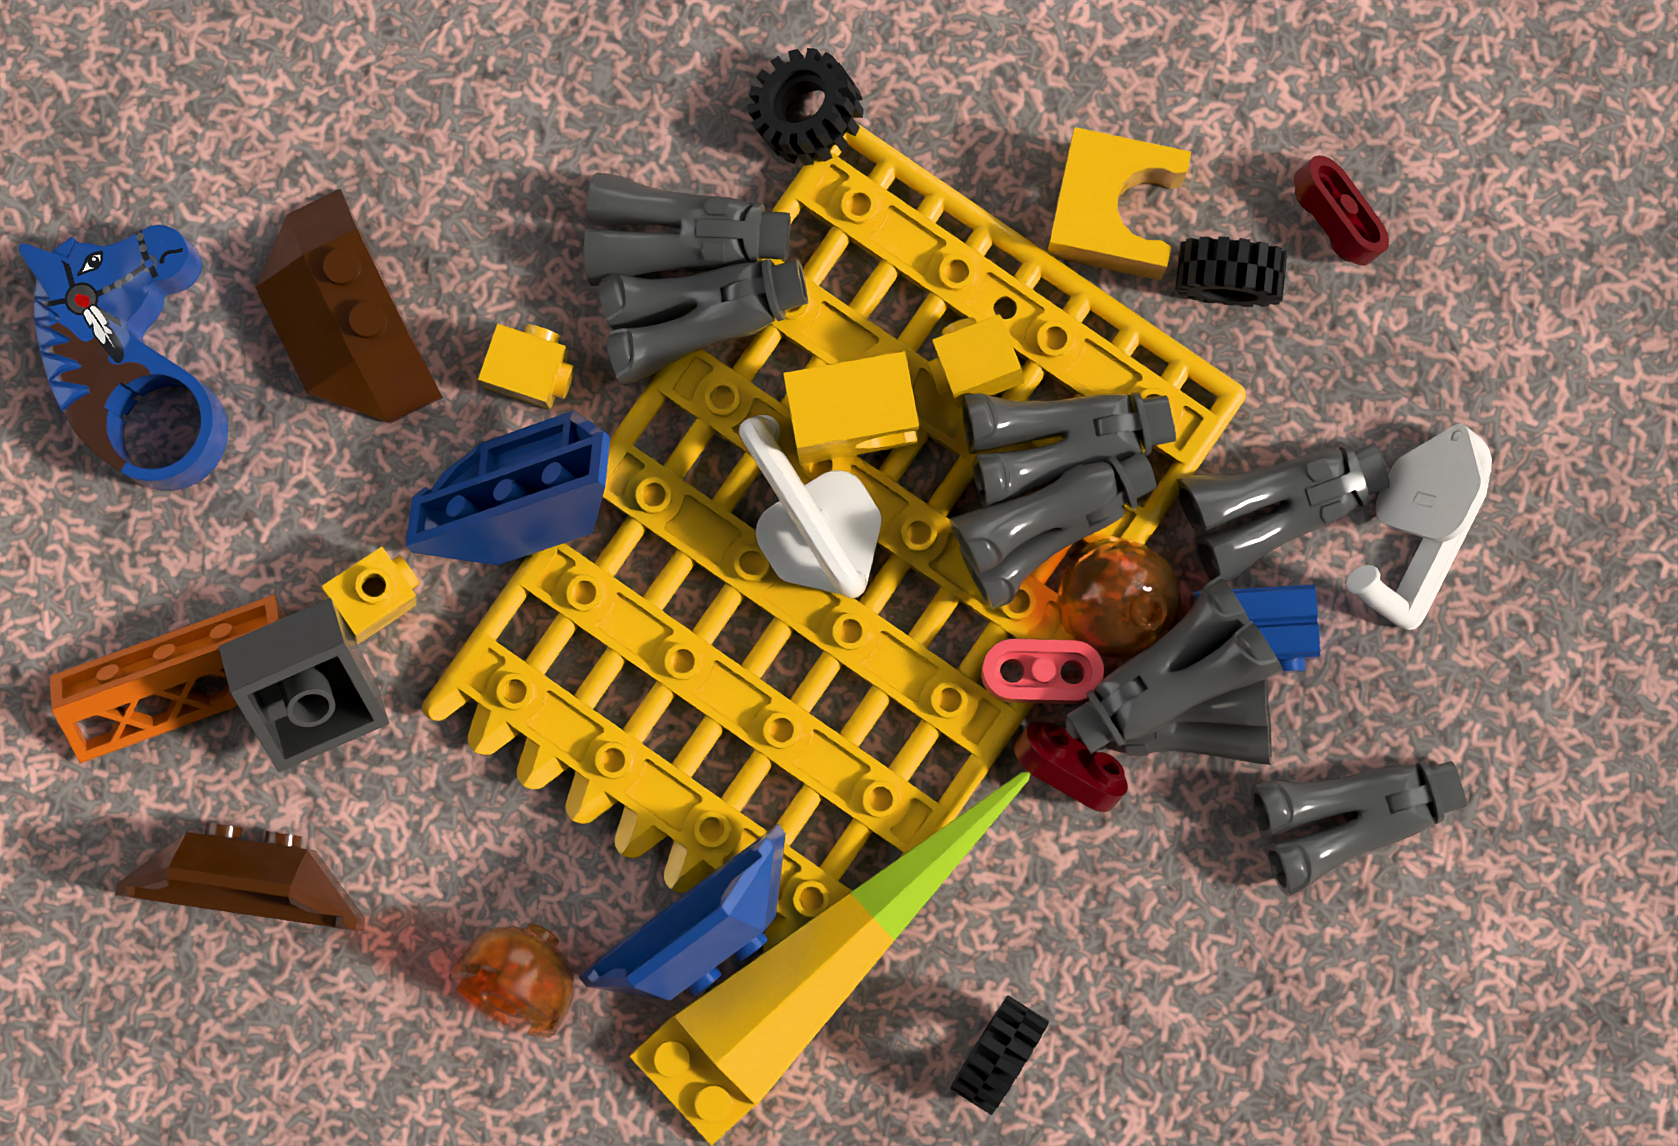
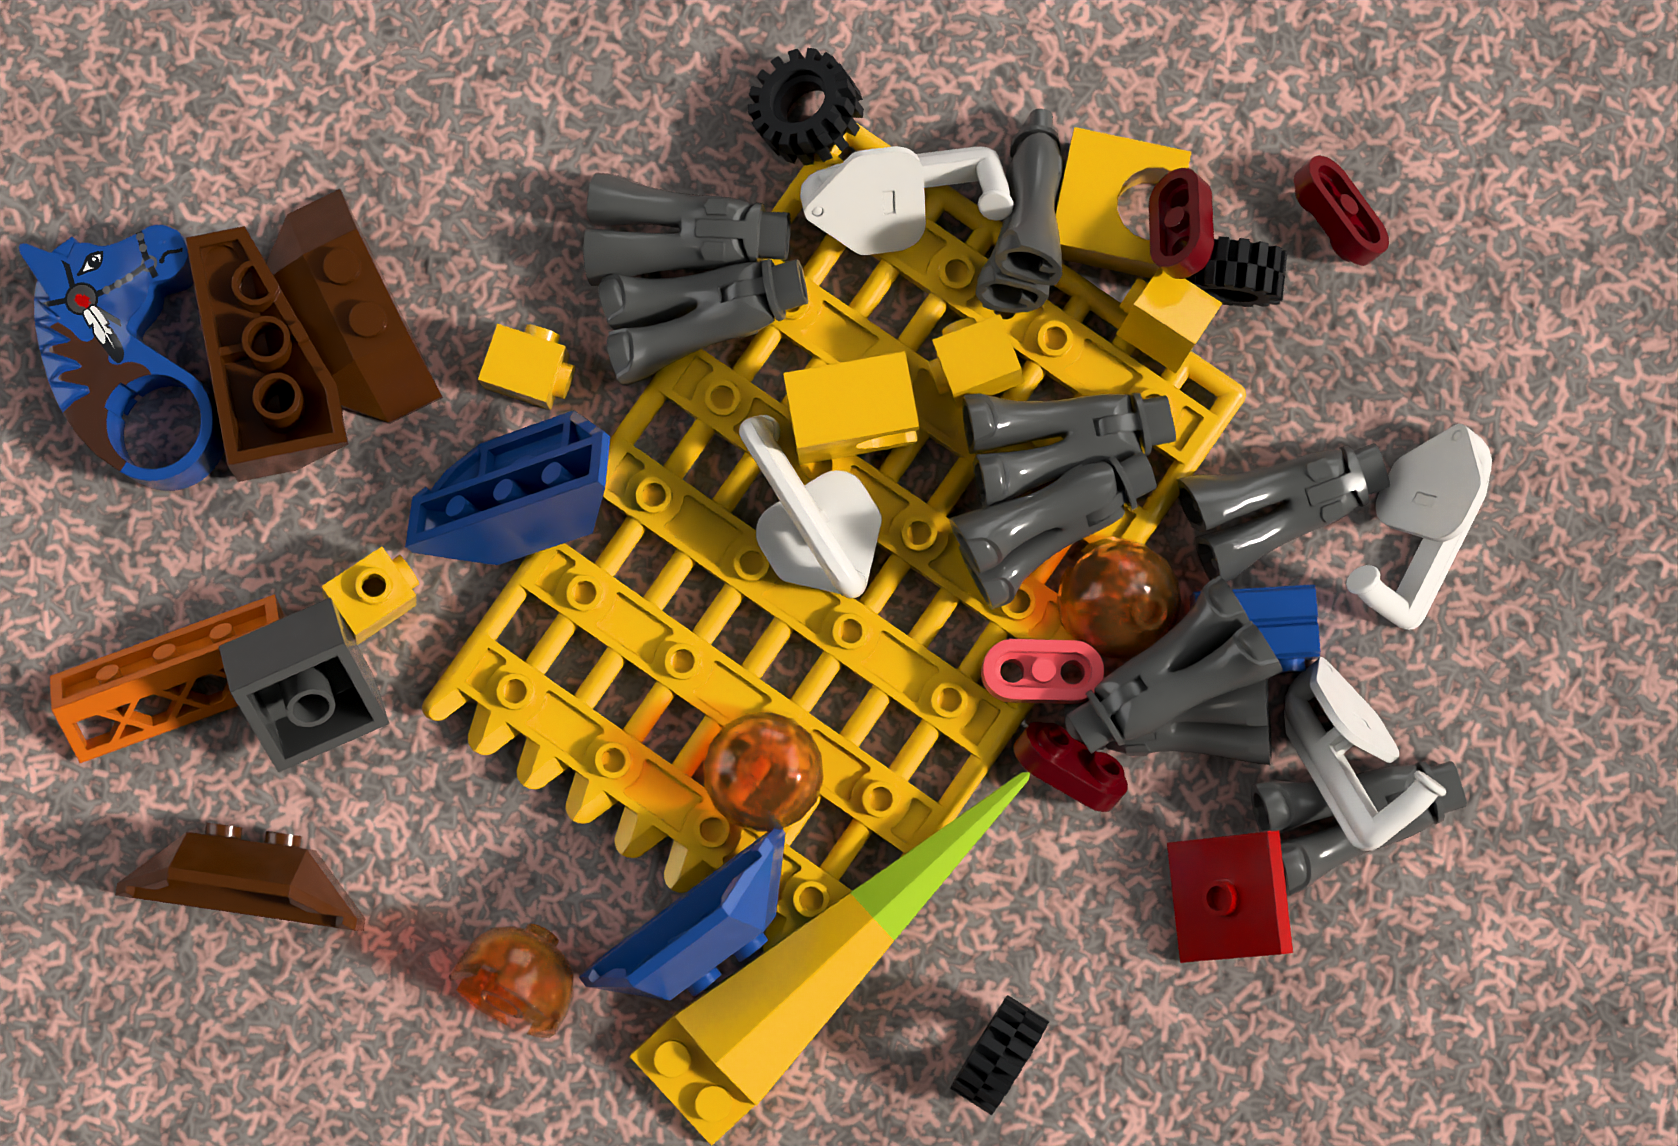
none -> reddish brown wedge [186,226,349,482]
none -> clear orange cylinder [703,711,824,833]
none -> white piece [800,146,1014,255]
none -> dark grey piece [976,109,1064,313]
none -> yellow brick [1116,268,1222,373]
none -> dark red plate [1149,168,1214,279]
none -> red plate [1167,830,1293,963]
none -> white piece [1284,657,1446,851]

